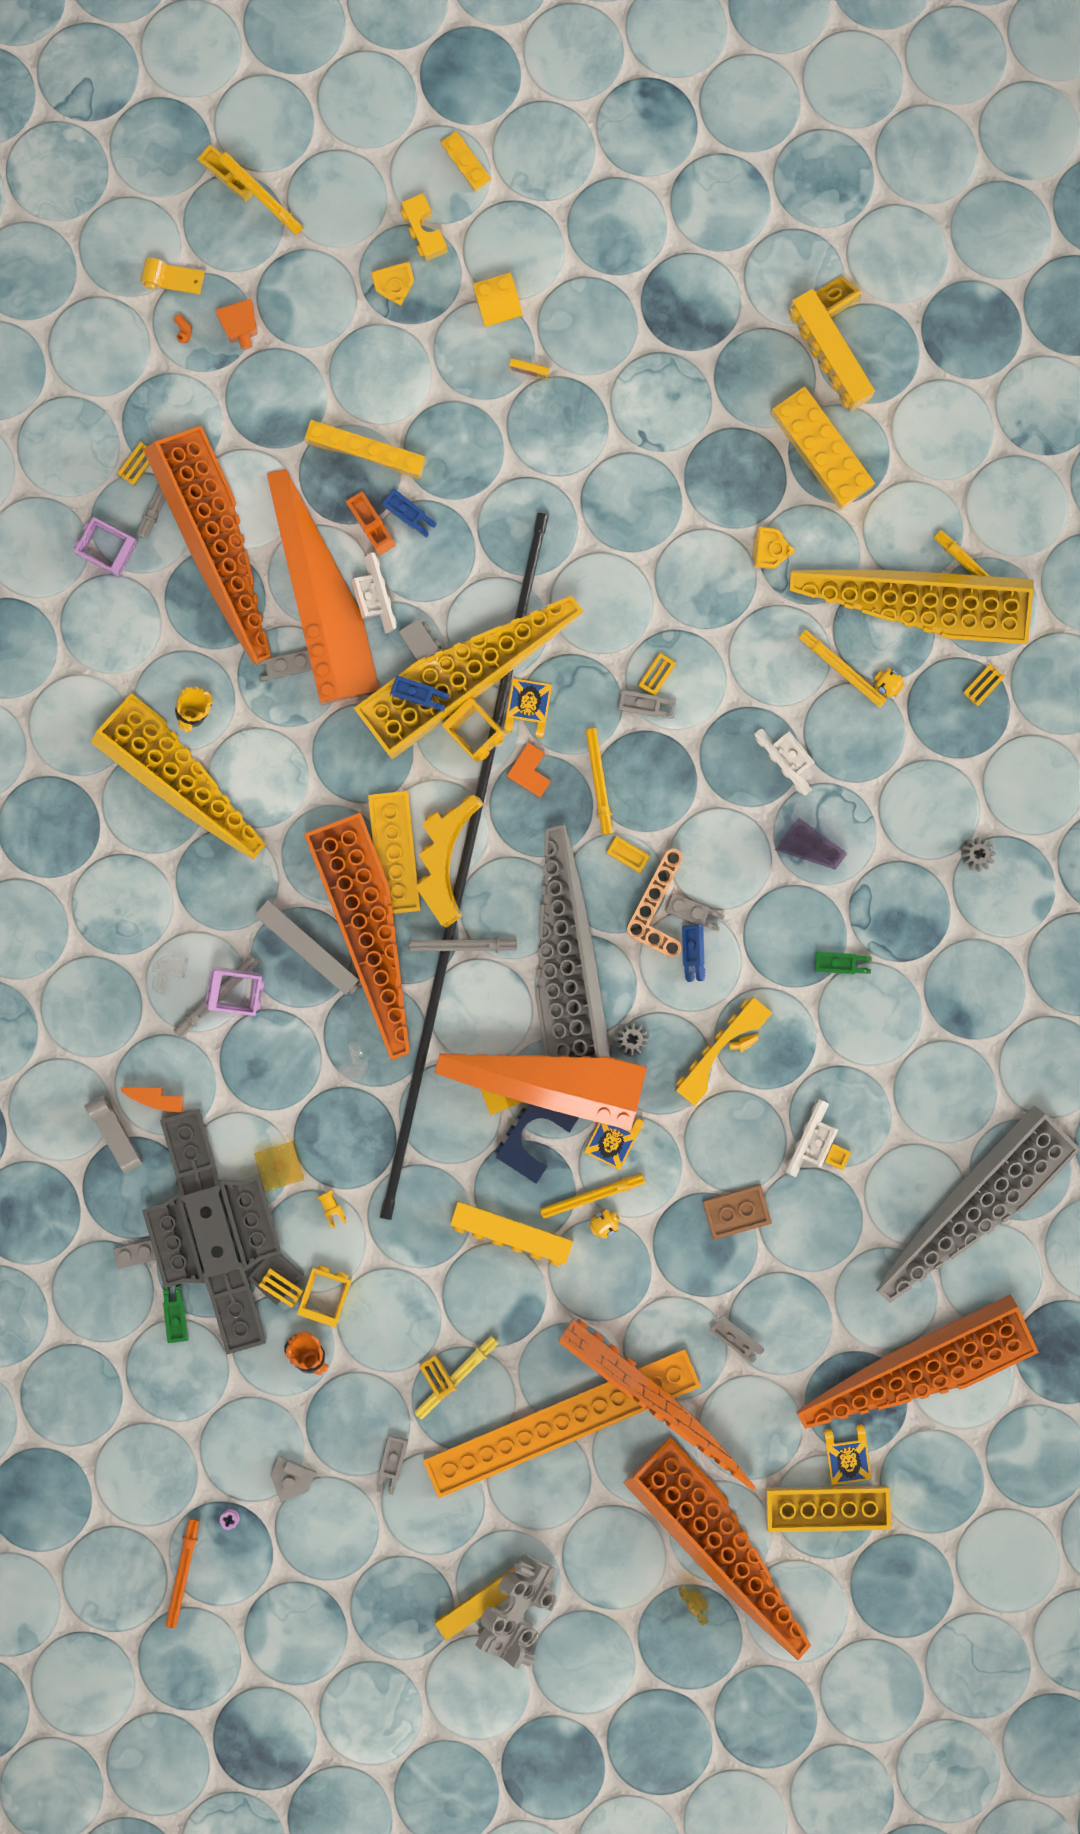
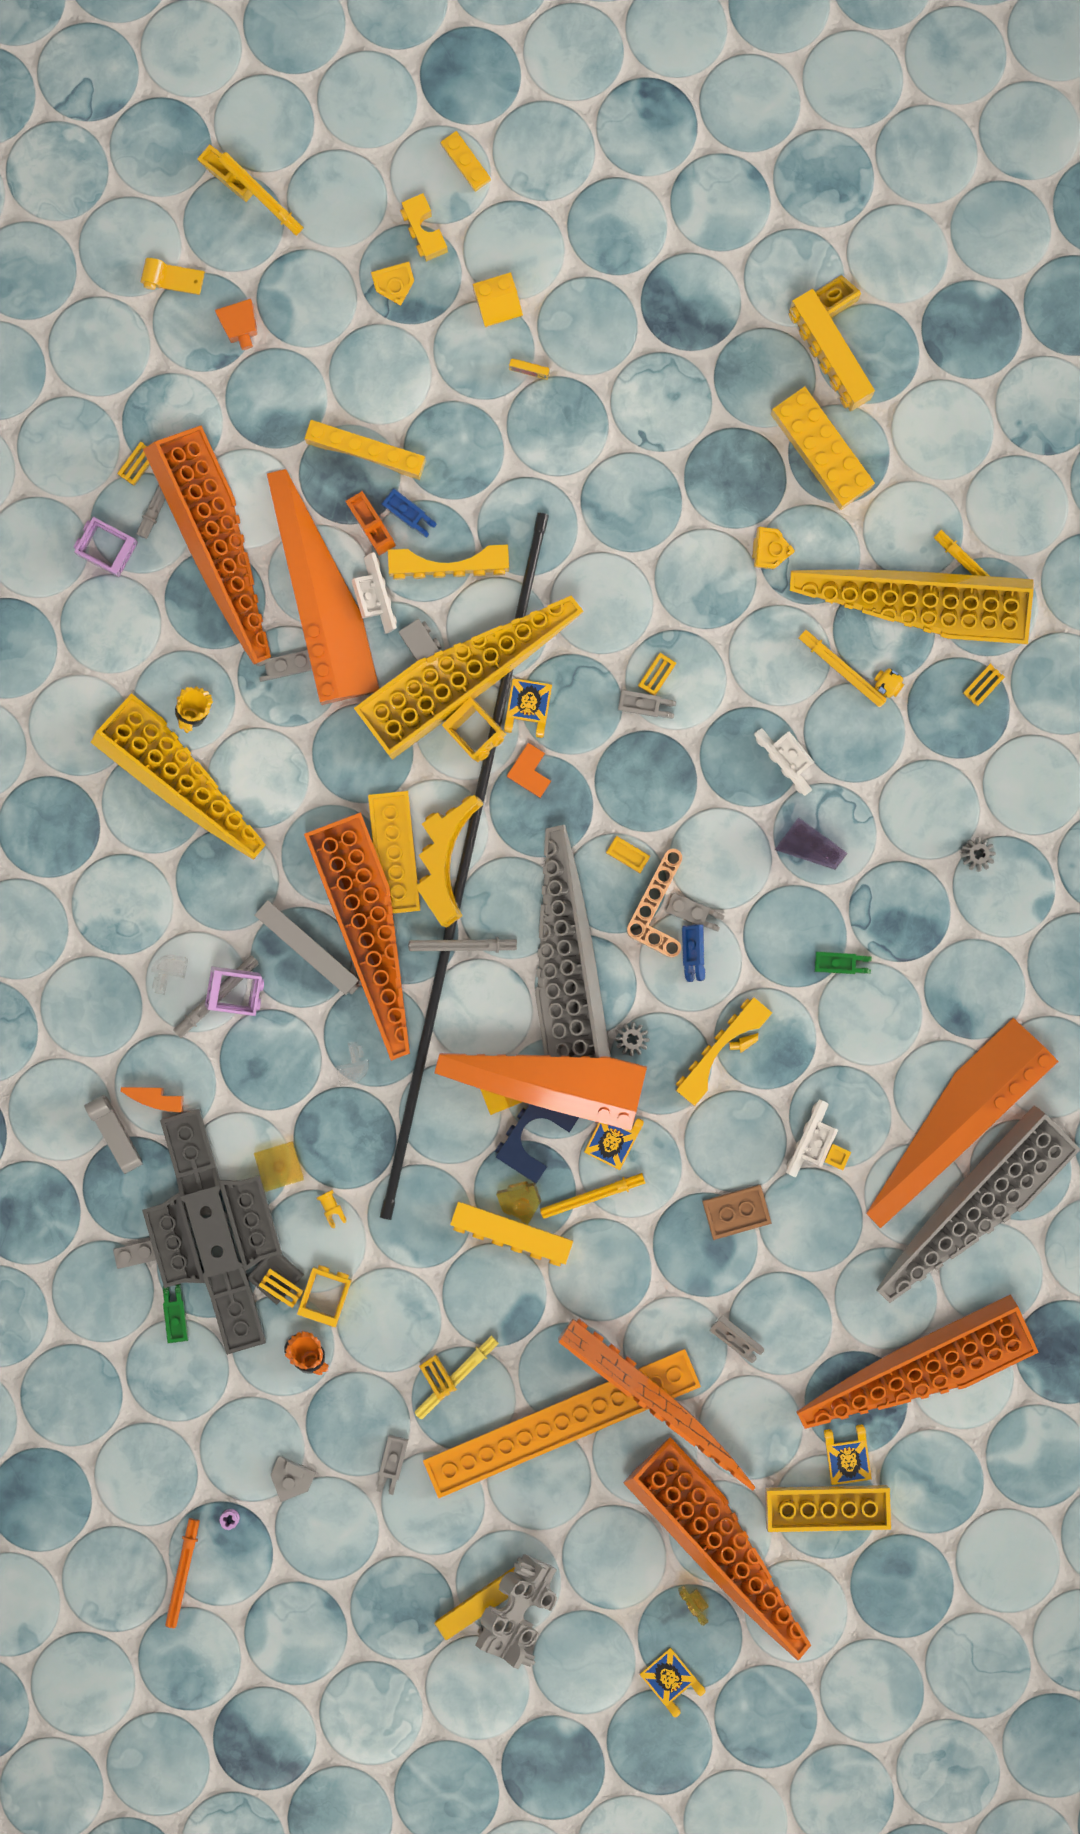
orange arm [173,314,192,343] -> none
blue hinge [390,675,450,711] -> none
yellow axle [586,728,613,835] -> none
yellow head [589,1209,620,1239] -> none
none -> yellow arch [388,544,509,580]
none -> clear yellow plate [496,1181,541,1225]
none -> flag [639,1648,706,1718]
none -> orange wedge [866,1018,1059,1228]

